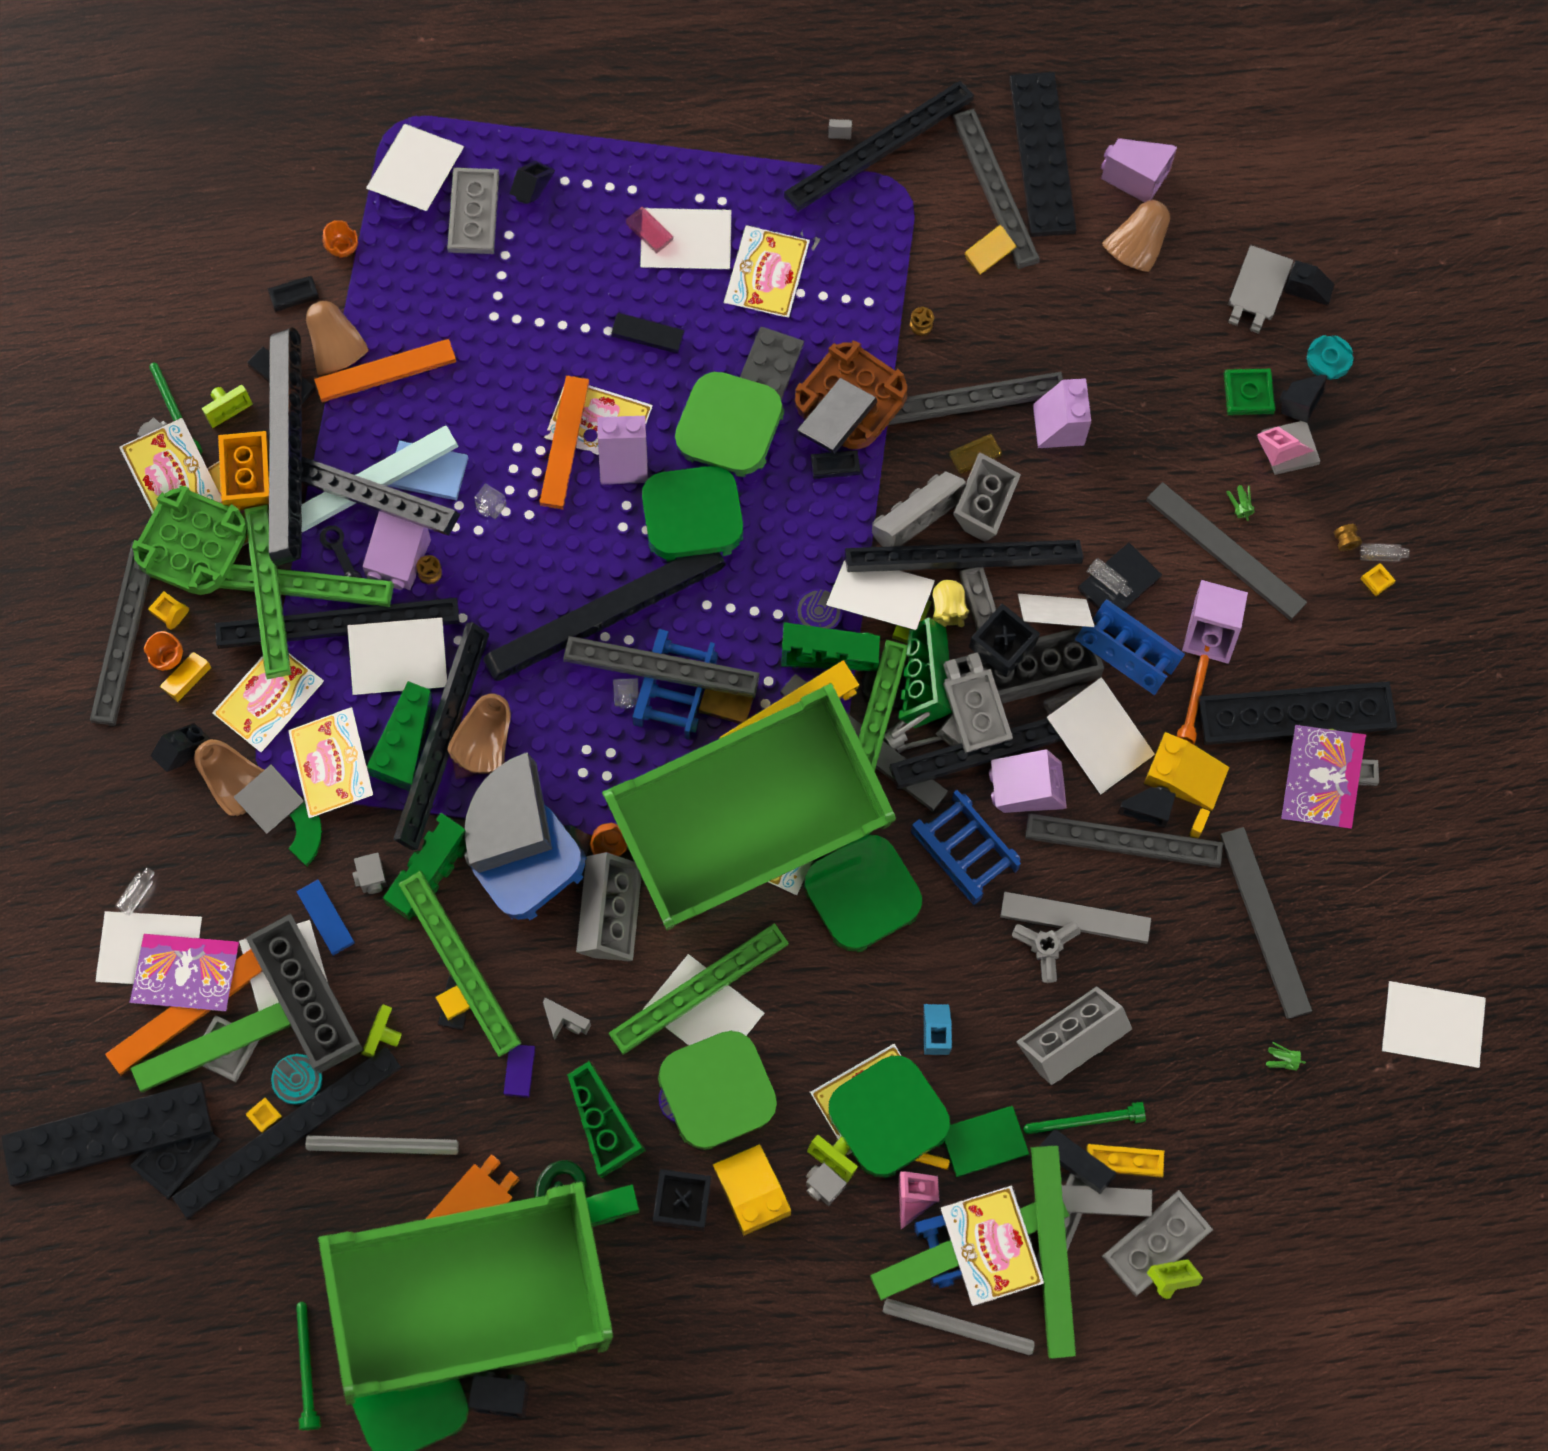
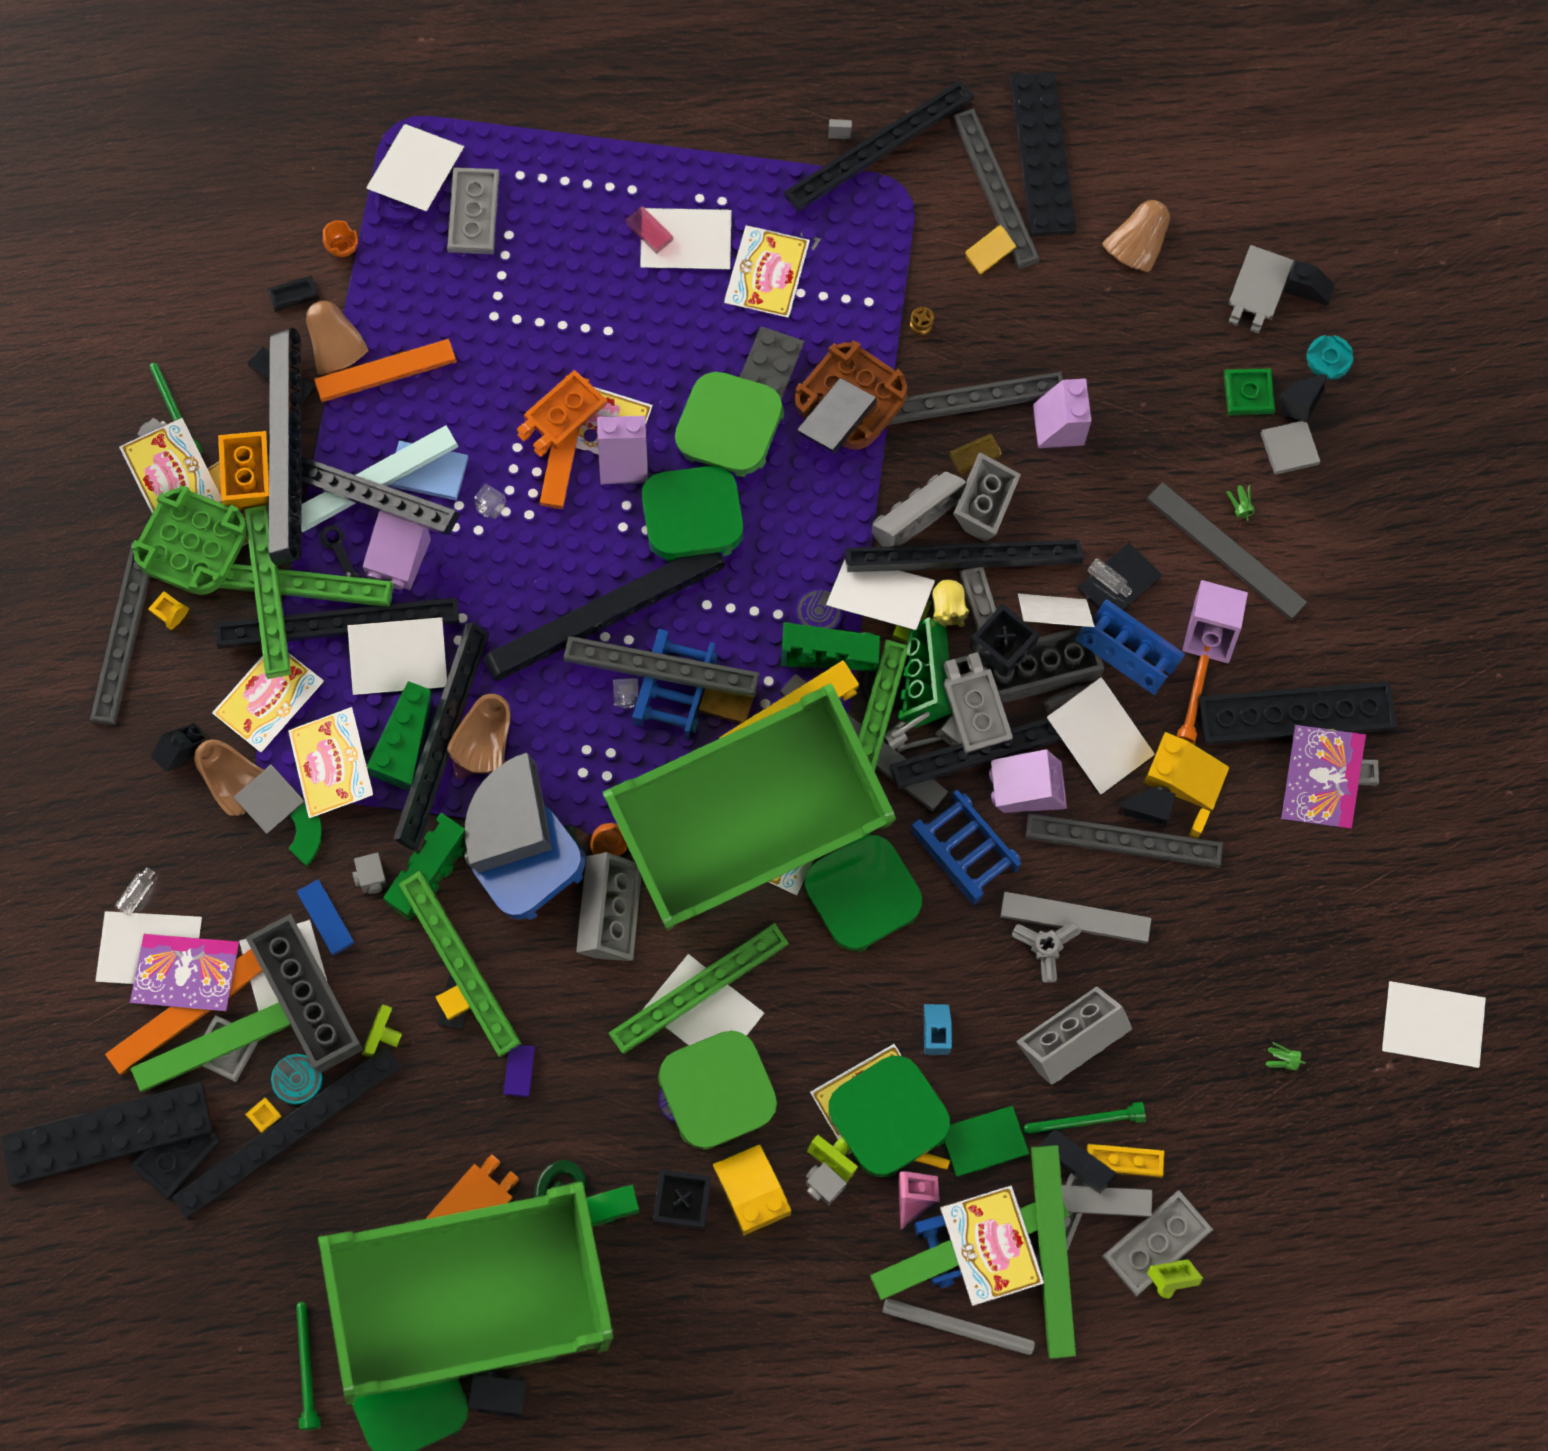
orange hair [144,631,183,671] -> none
yellow slope [160,652,211,702] -> none
lime tile [201,385,253,428] -> none
light grey axle [305,1136,459,1155] -> none
pearl gold wheel [416,555,442,584] -> none
black slope [509,161,555,204] -> none
light grey slope [543,998,591,1040] -> none
green wedge [568,1061,646,1178] -> none
black tile [611,313,684,354] -> none
black tile [811,450,860,479] -> none
lavender slope [1101,139,1177,202] -> none
dark grey tile [1220,827,1312,1020] -> none
bright pink slope [1257,427,1314,466] -> none
pearl gold wheel [1333,524,1362,551] -> none
clear cylinder [1360,543,1409,562] -> none
yellow tile [1361,563,1396,596] -> none
none -> orange tile [516,370,608,457]

